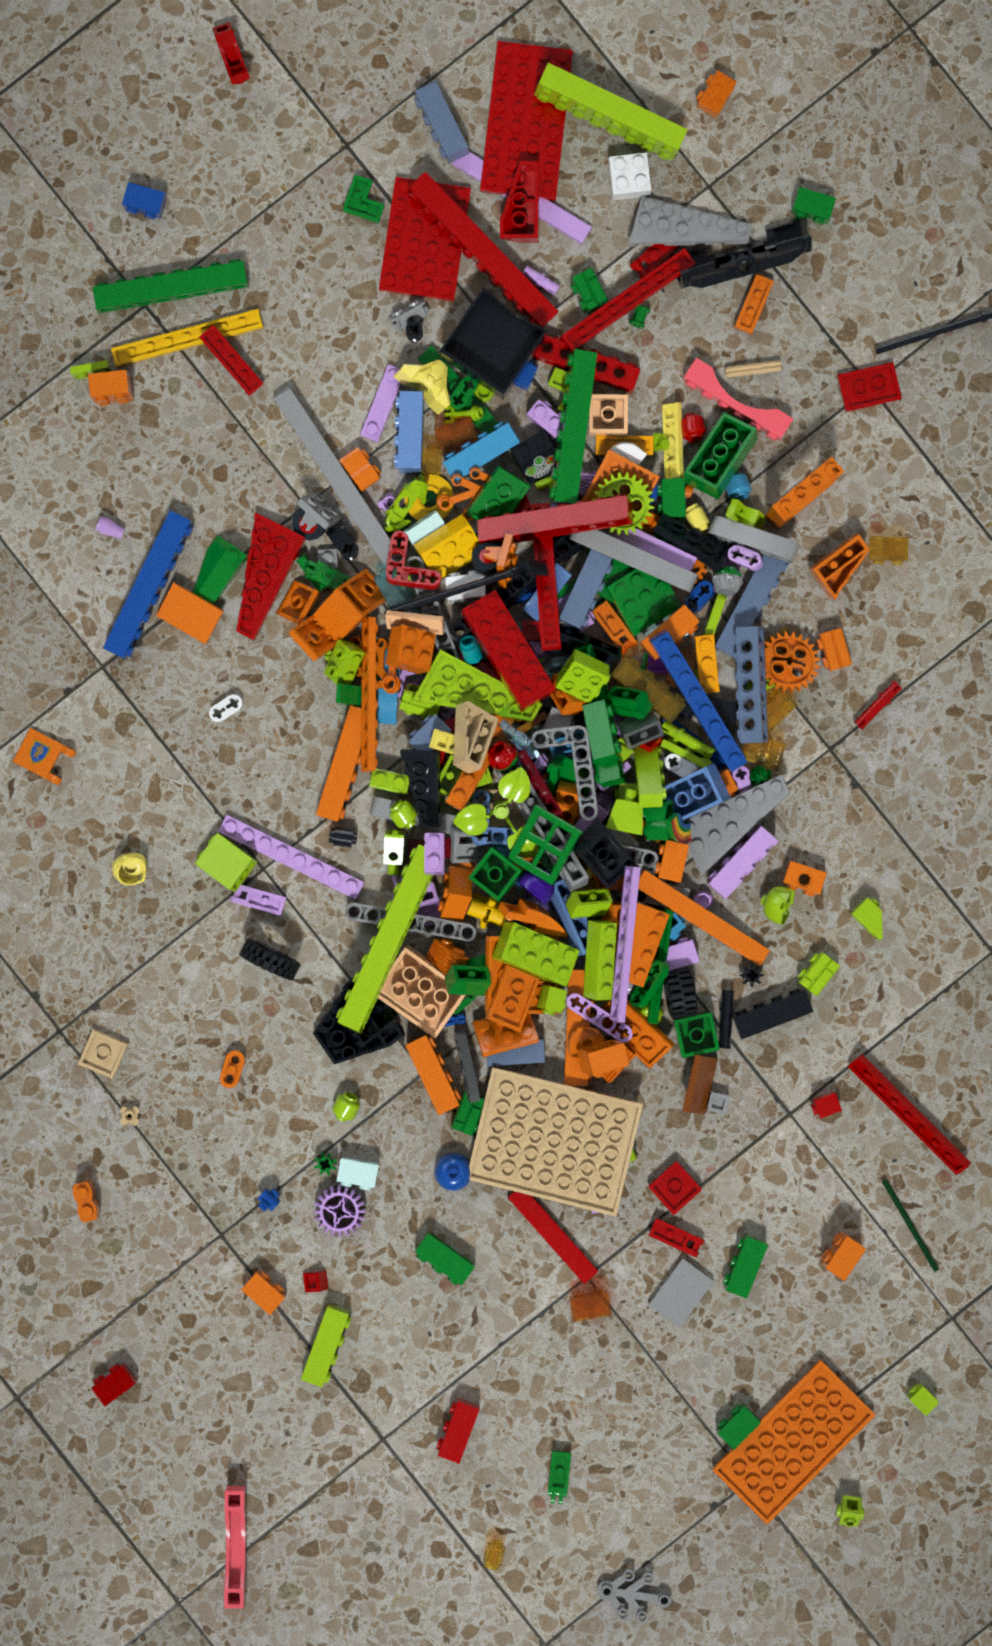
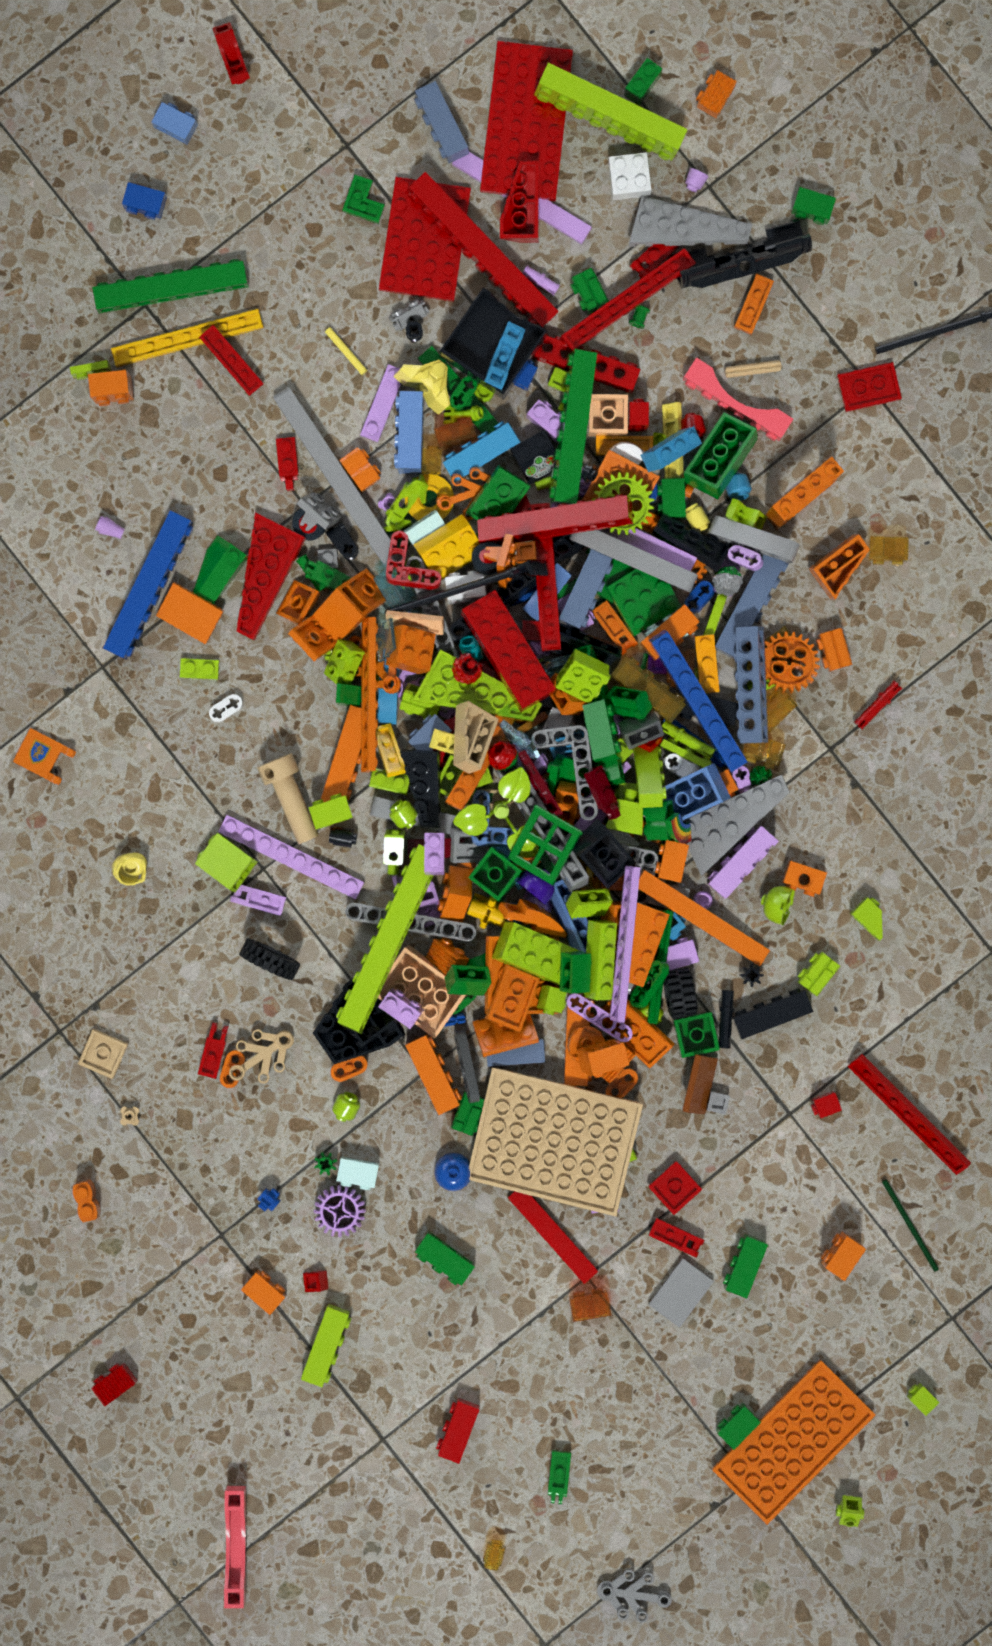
none -> medium blue brick [151,102,198,145]
none -> lime plate [180,658,220,680]
none -> red hinge [198,1022,229,1079]
none -> tan plant [229,1029,294,1084]
none -> tan piece [257,753,319,844]
none -> red hinge [276,437,299,491]
none -> lime brick [308,793,353,830]
none -> light yellow bar [325,327,368,375]
none -> orange plate [331,1056,368,1082]
none -> clear light blue piece [376,618,396,662]
none -> yellow plate [376,723,406,777]
none -> lavender brick [379,988,424,1029]
none -> red piece [452,653,483,685]
none -> dark azure slope [484,321,526,390]
none -> orange tile [516,541,537,563]
none -> green brick [560,951,592,994]
none -> black plate [581,464,598,483]
none -> dark red hinge [584,765,621,820]
none -> orange plate [605,1068,638,1098]
none -> green brick [624,58,663,106]
none -> red brick [628,399,649,432]
none -> dark azure brick [640,426,702,472]
none -> lavender hat [685,168,709,193]

